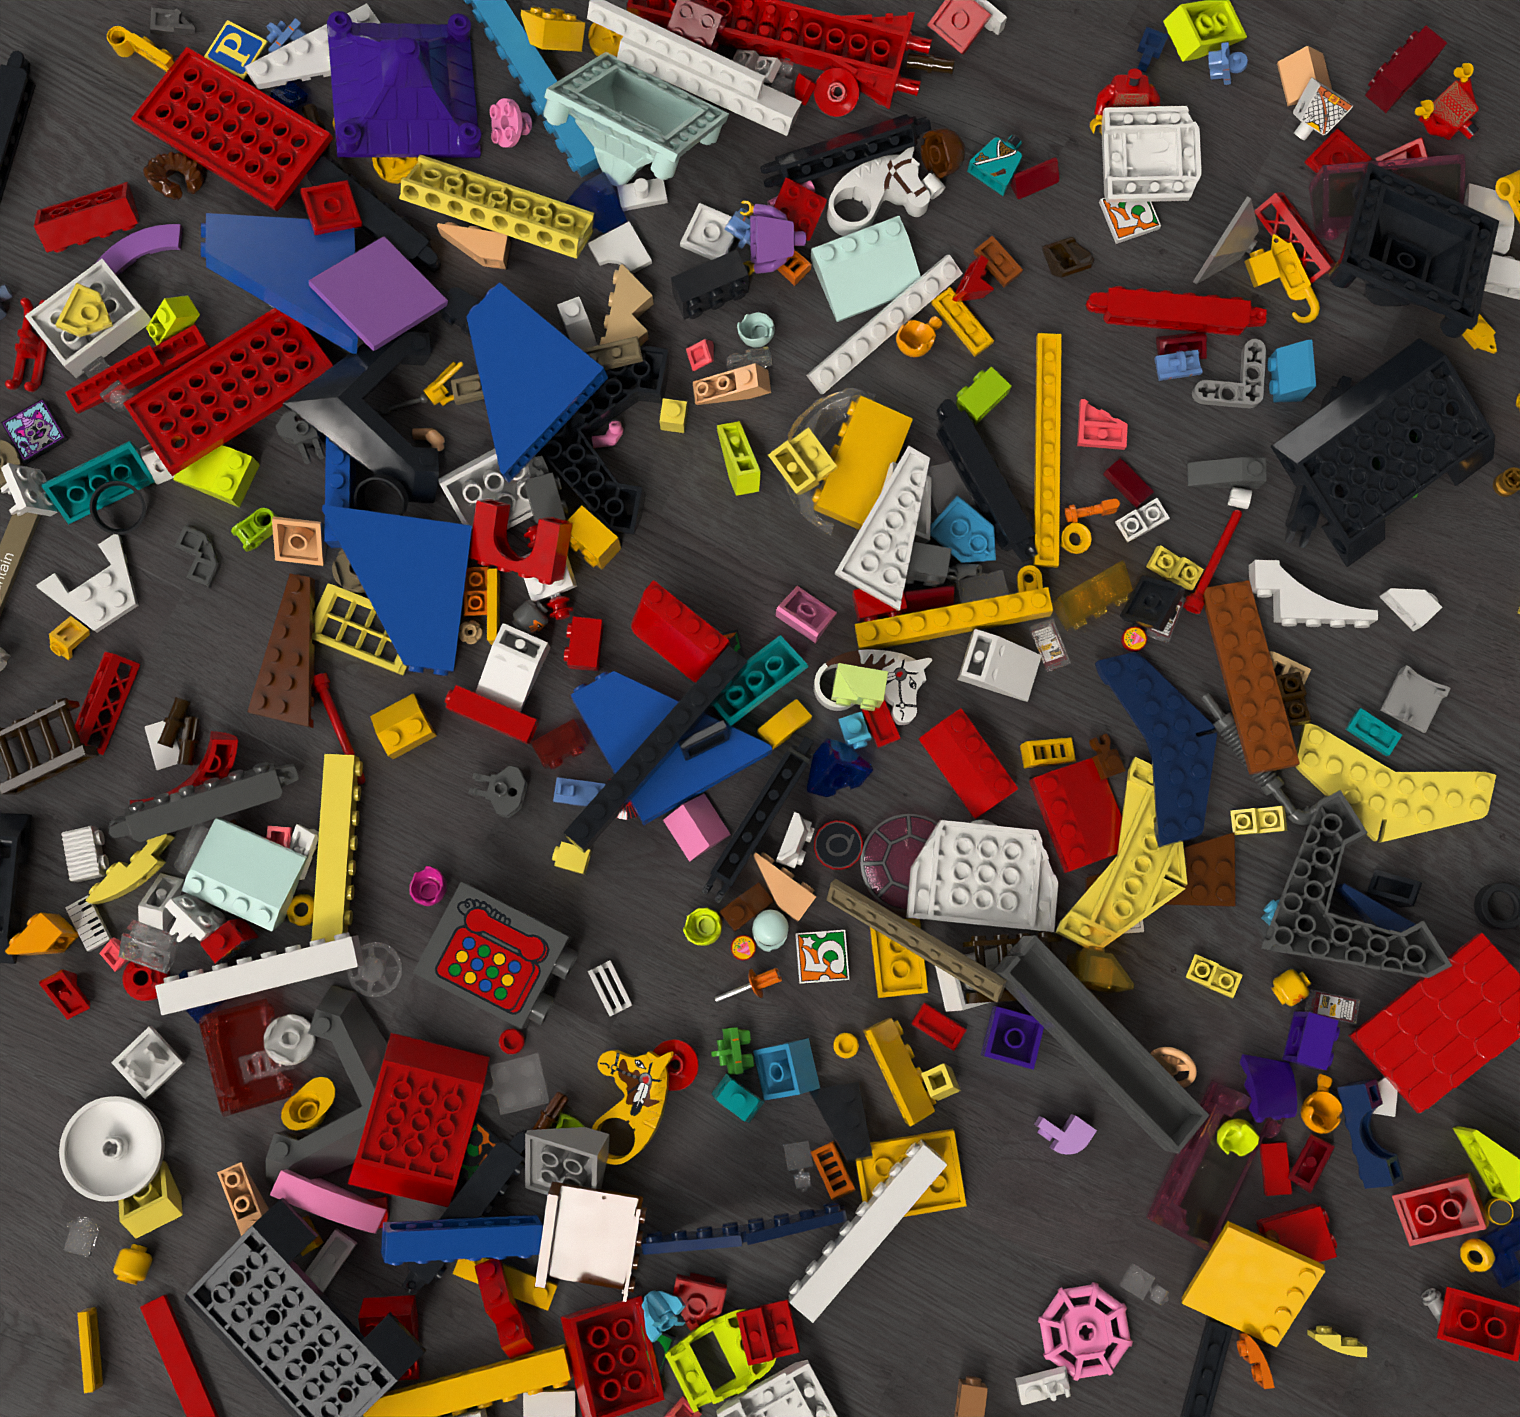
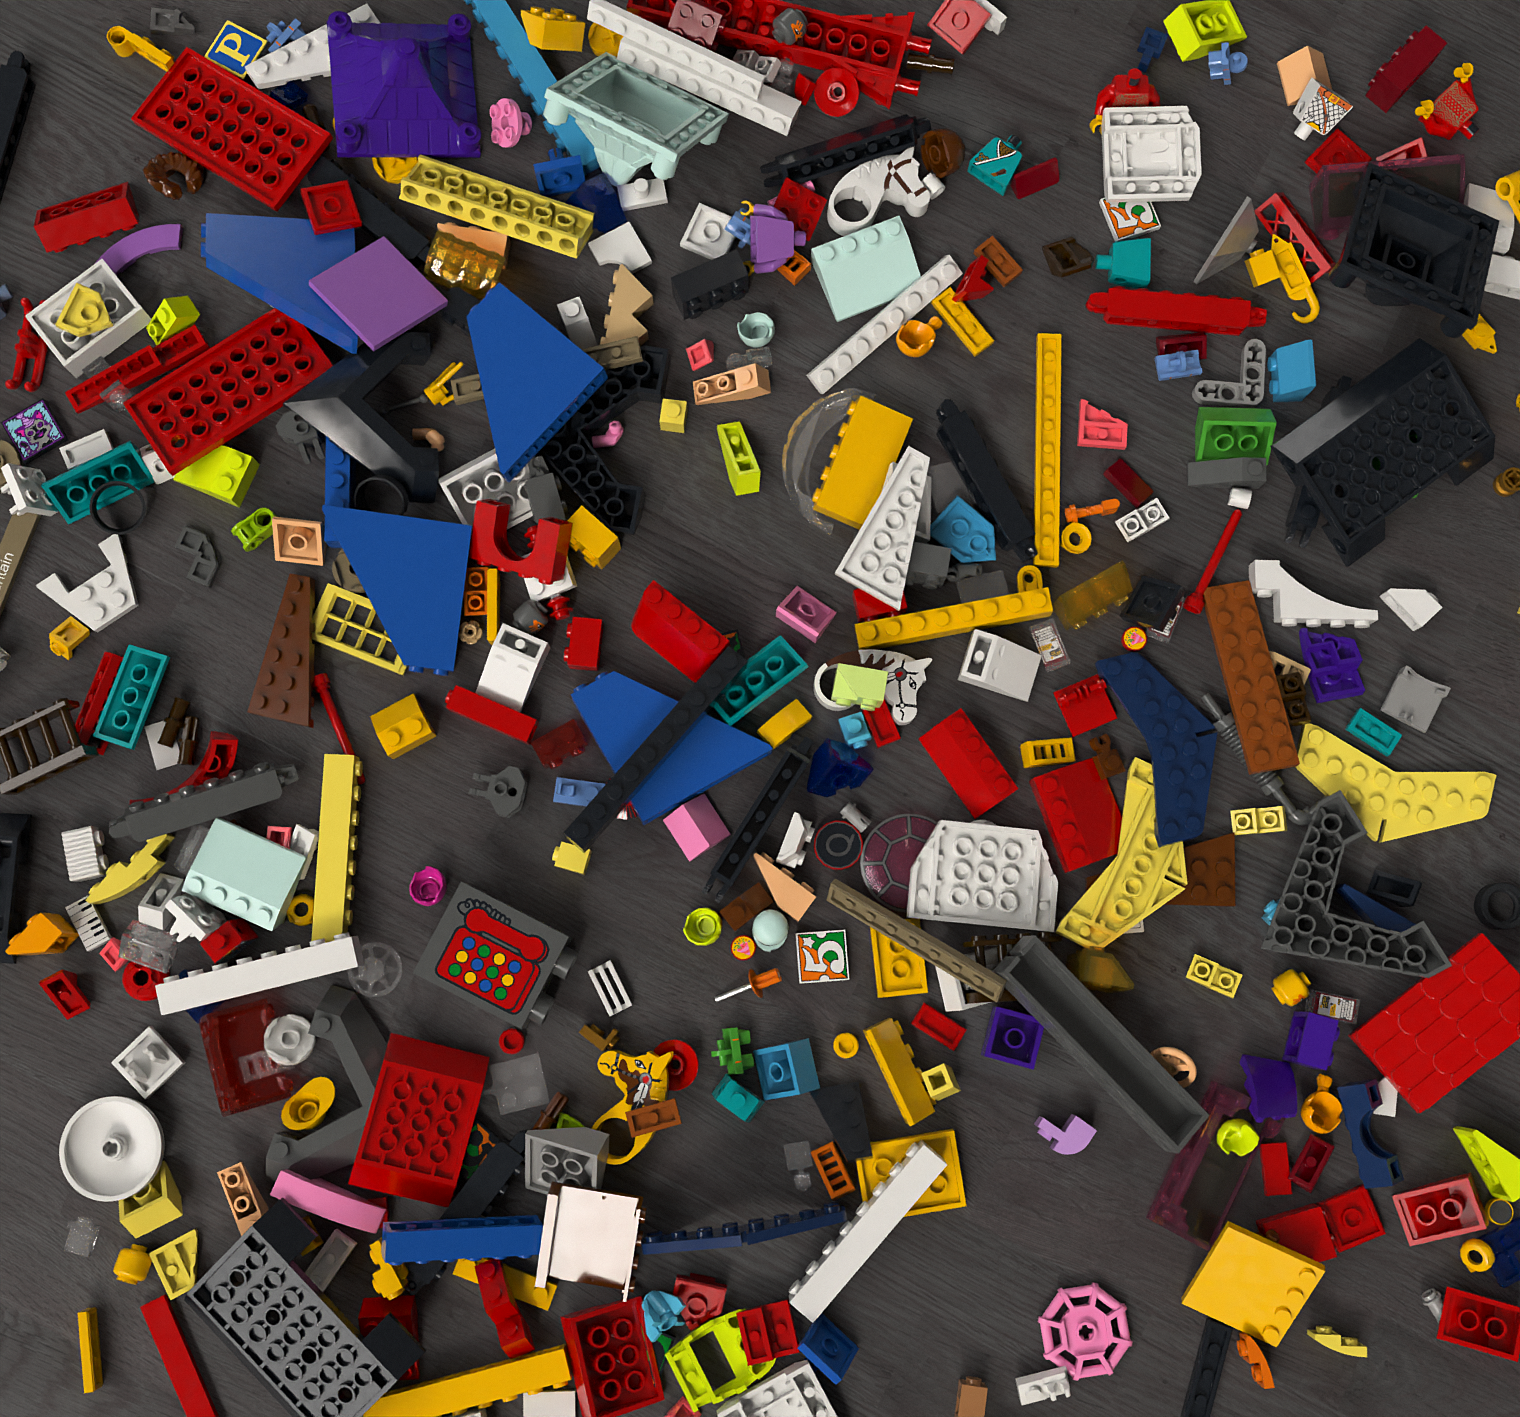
black tile [678,720,730,760] -> none
light yellow brick [768,427,838,495] -> none
dark red slope [904,586,954,614] -> none
lime brick [956,367,1012,425] -> none
clear plate [1119,1263,1170,1306] -> none
light yellow slope [1146,545,1204,590] -> none
none -> white tile [59,429,114,470]
none -> teal slope [93,644,170,750]
none -> light yellow wing [149,1228,198,1300]
none -> yellow plate [369,1237,409,1301]
none -> clear yellow slope [423,230,506,301]
none -> blue tile [533,148,587,197]
none -> pearl gold bracket [579,1024,620,1051]
none -> dark orange plate [625,1098,682,1138]
none -> dark grey head [772,8,808,45]
none -> blue tile [797,1313,859,1385]
none -> light grey pin [840,802,872,833]
none -> red hinge [1053,674,1117,737]
none -> teal torso [1095,238,1151,289]
none -> bright green slope [1195,407,1277,465]
none -> dark purple slope [1299,628,1365,703]
none -> red tile [1317,1184,1386,1253]

